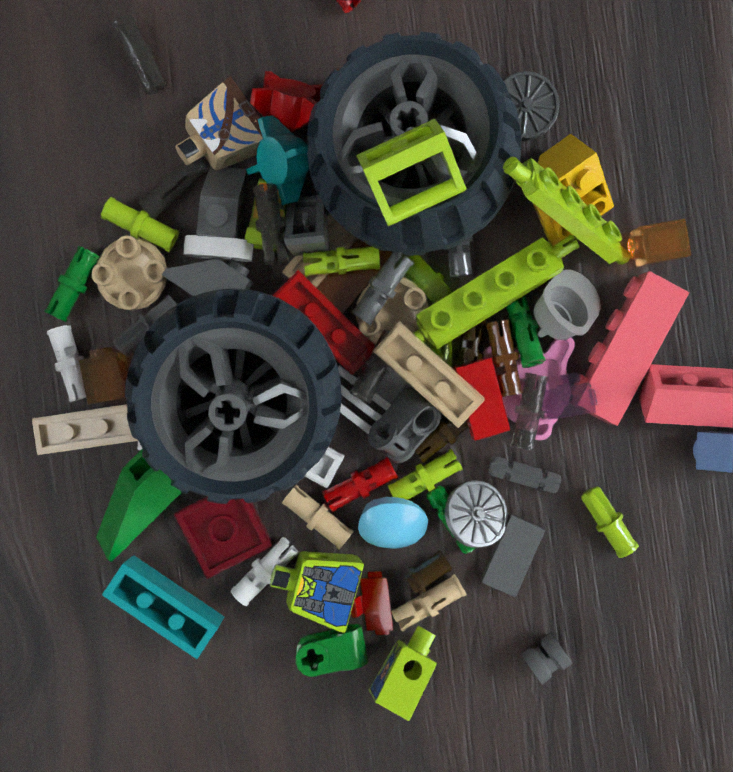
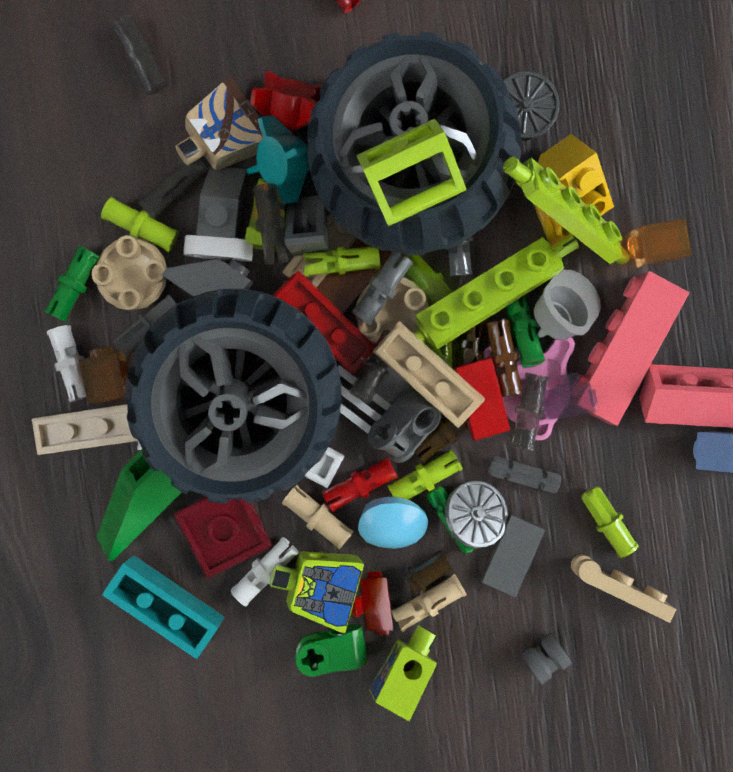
none -> tan plate [571,554,676,623]

